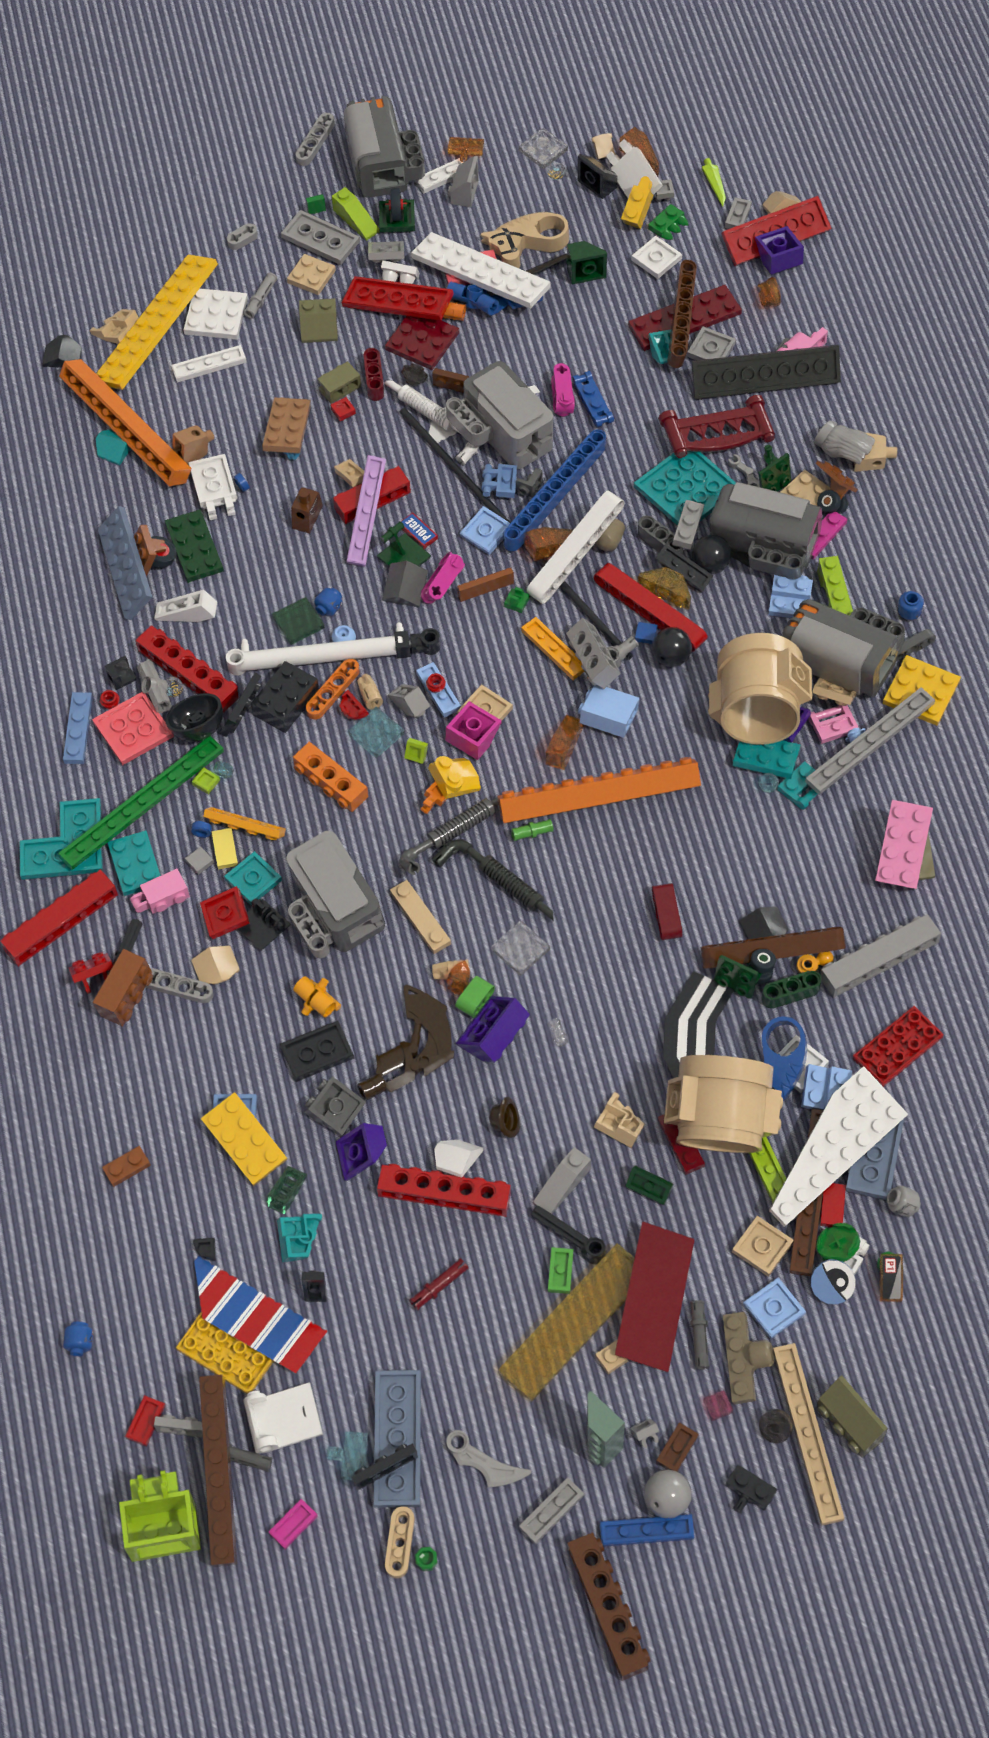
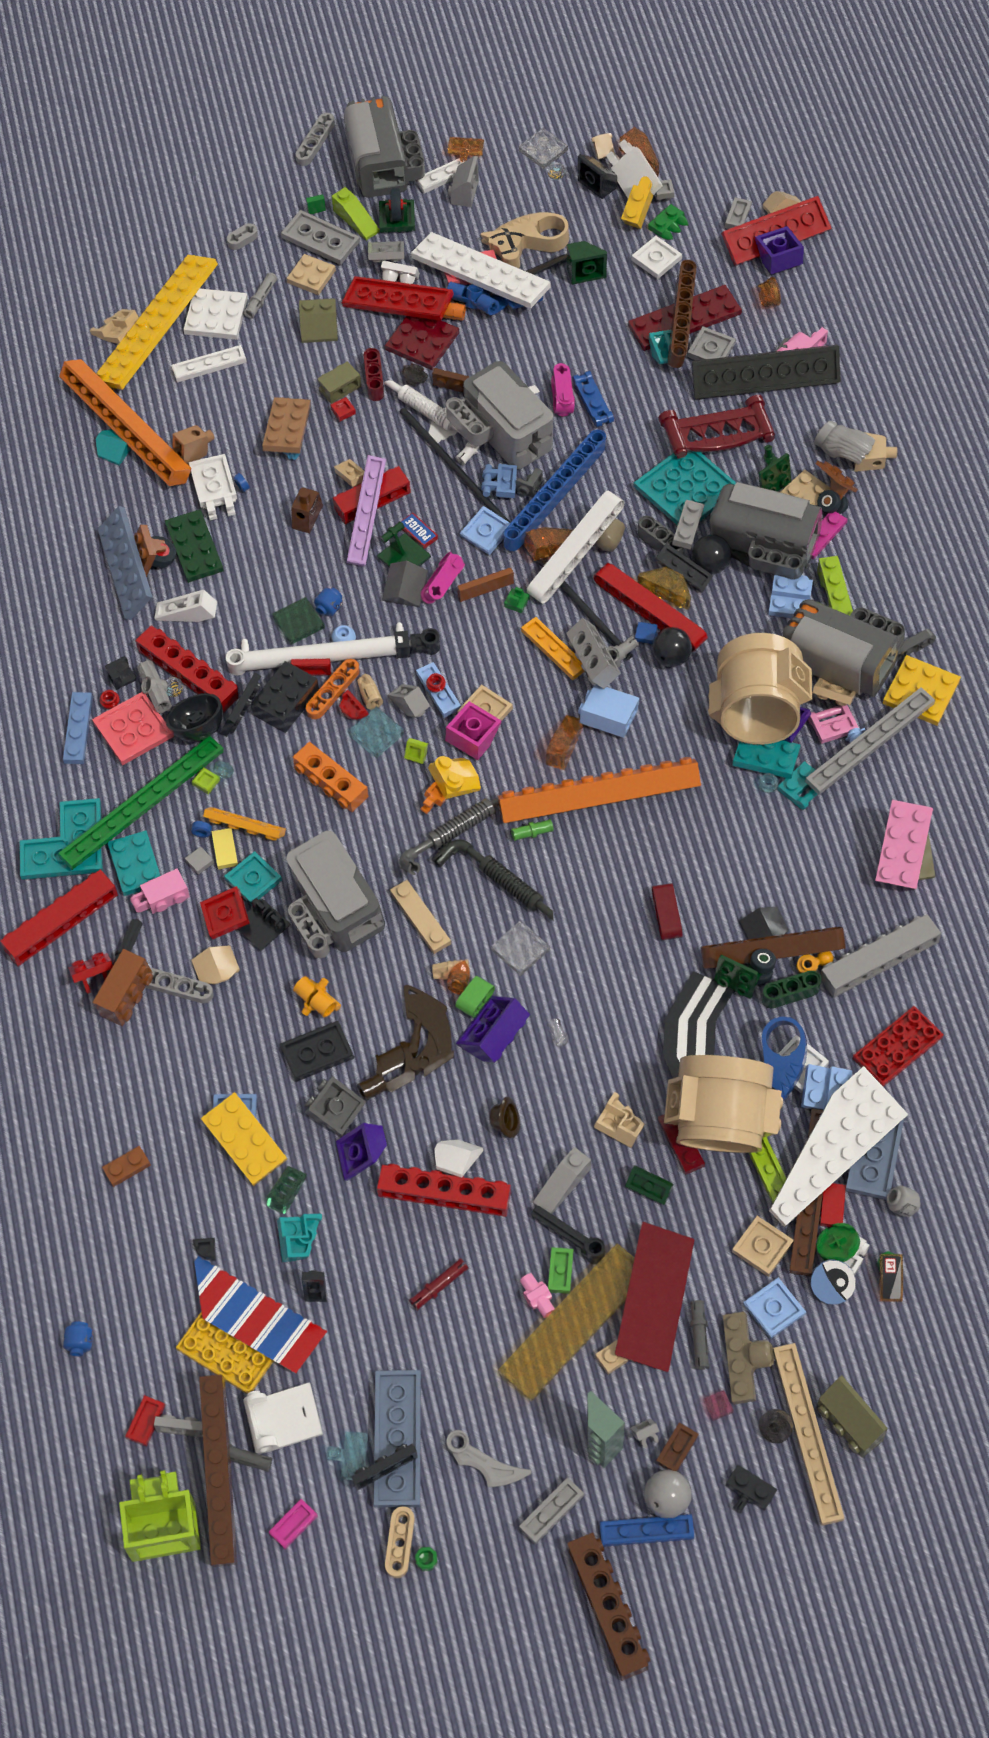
black slope [42,335,82,368] -> none
lime bar [701,158,726,206] -> none
light grey piece [728,454,760,487] -> none
blue head [897,591,924,620] -> none
none -> red tile [291,658,332,675]
none -> bright pink axle [520,1273,556,1318]

